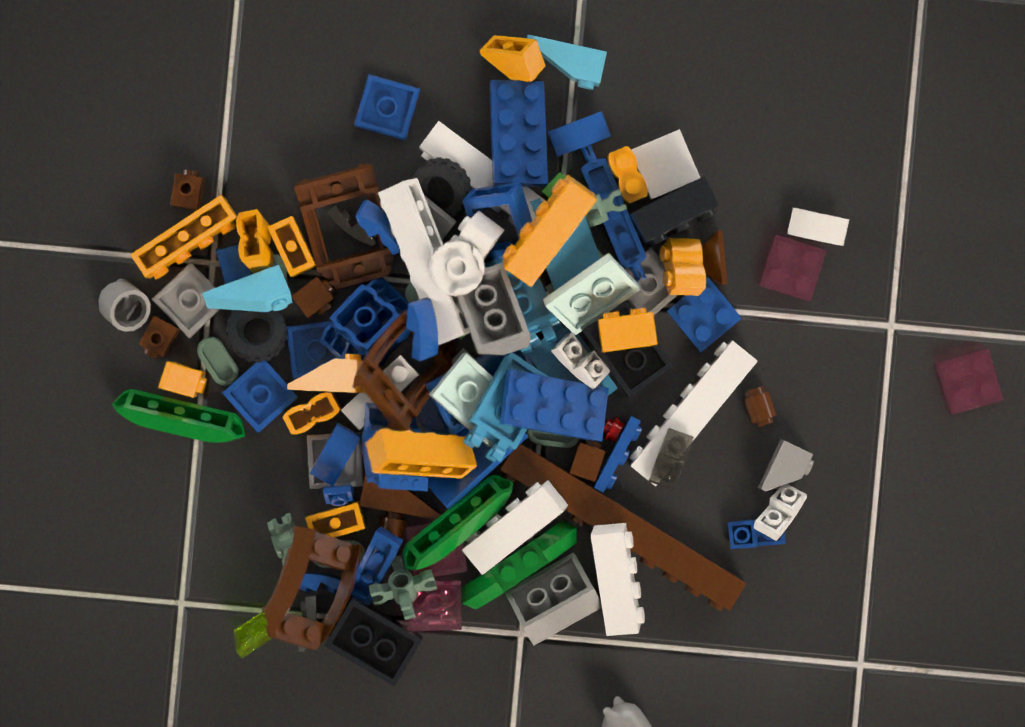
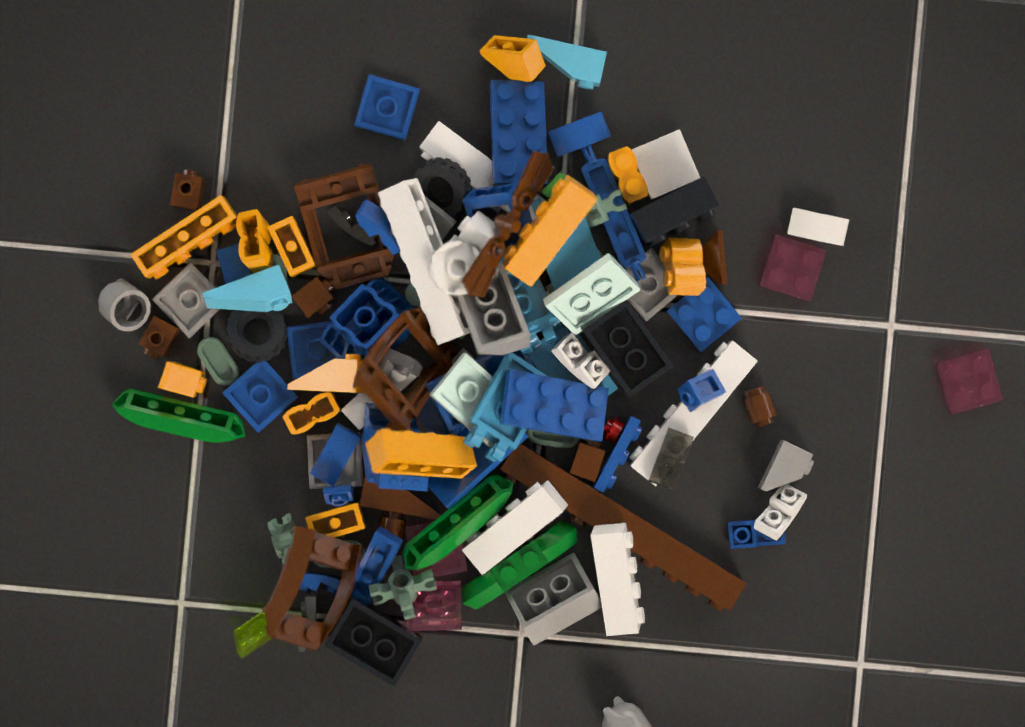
blue slope [406,297,438,361] -> none
light orange brick [597,308,657,352] -> none
none -> flat silver bracket [378,348,423,378]
none -> reddish brown piece [461,151,555,297]
none -> blue bracket [678,369,726,412]

